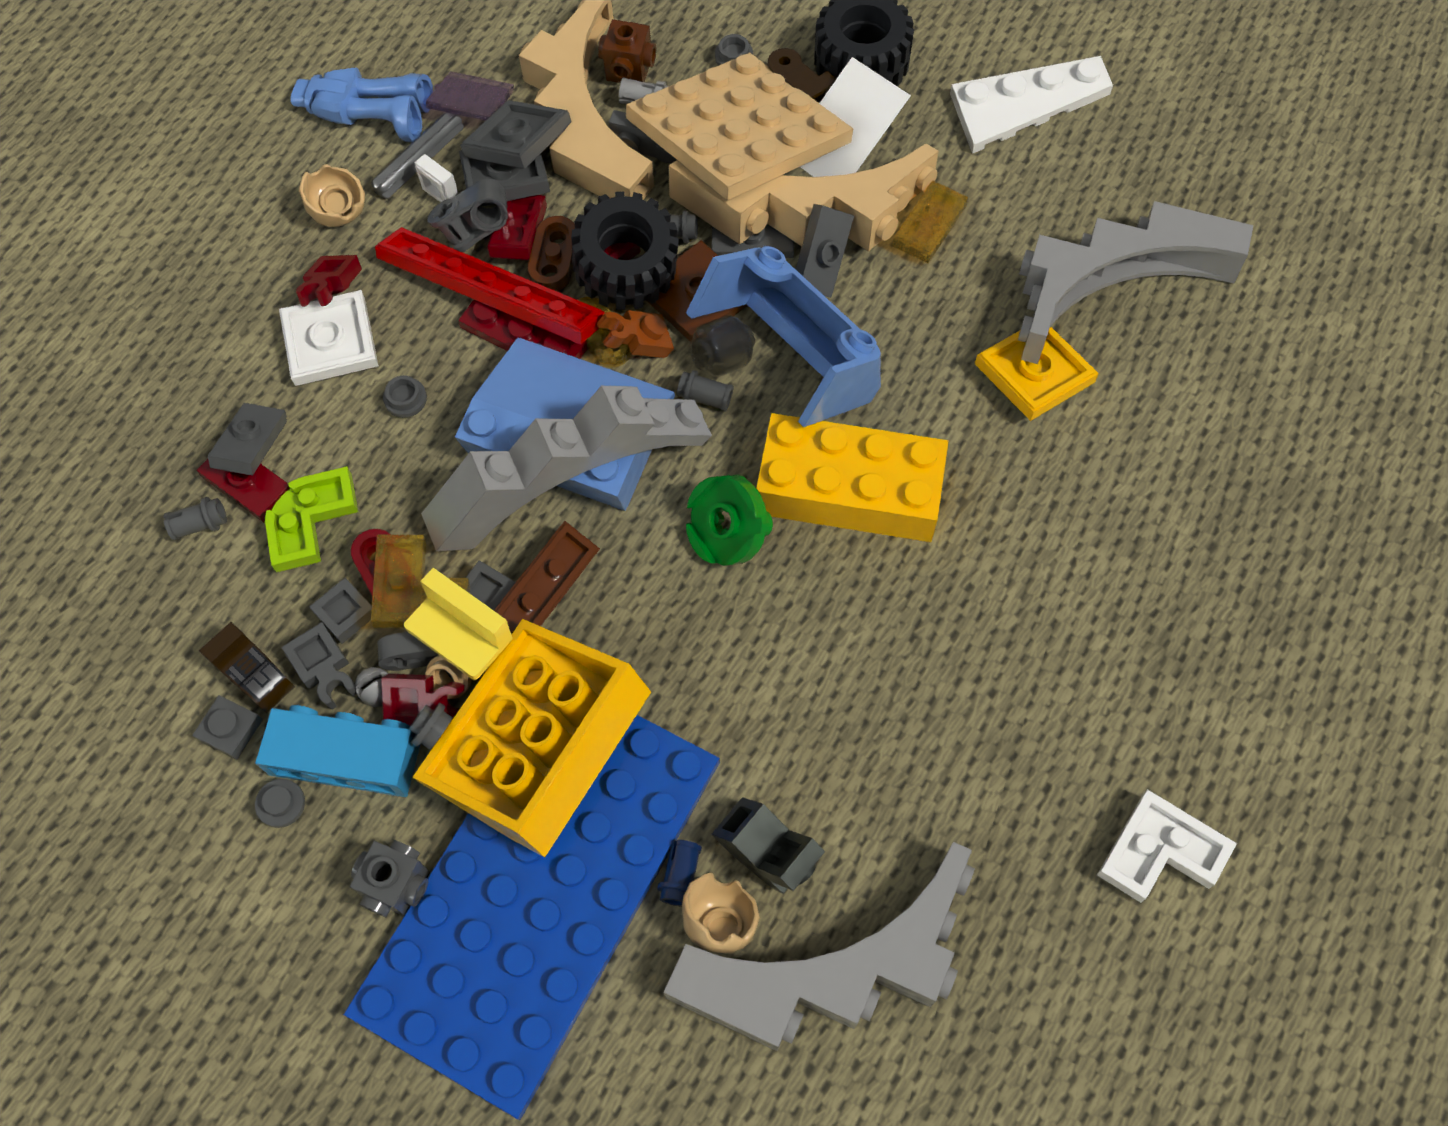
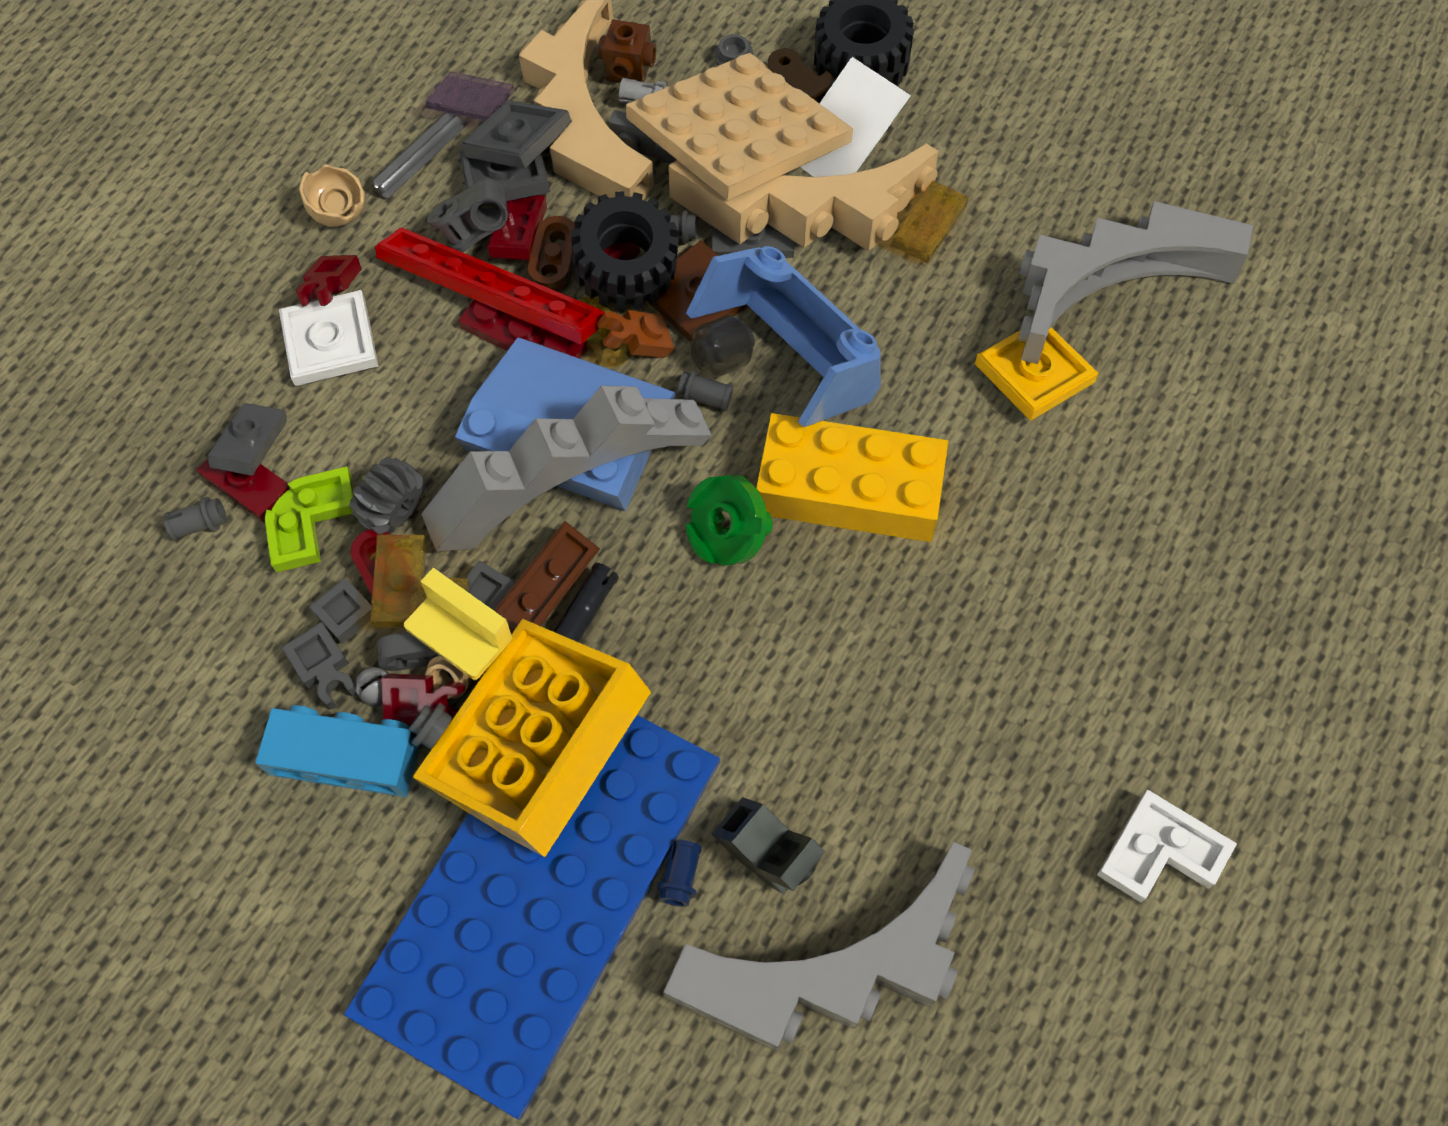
dark grey plate [192,695,263,760] -> none
dark brown leg [199,622,295,713] -> none
dark grey plate [255,779,305,828] -> none
medium blue piece [291,68,433,142] -> none
dark grey brick [349,840,430,918] -> none
dark grey plate [383,375,427,418] -> none
white tile [415,154,458,203] -> none
tan hair [682,873,760,953] -> none
dark grey plate [796,204,854,298] -> none
white wing [950,56,1113,154] -> none
none -> dark grey gear [349,457,426,535]
none -> black pin [553,563,619,642]

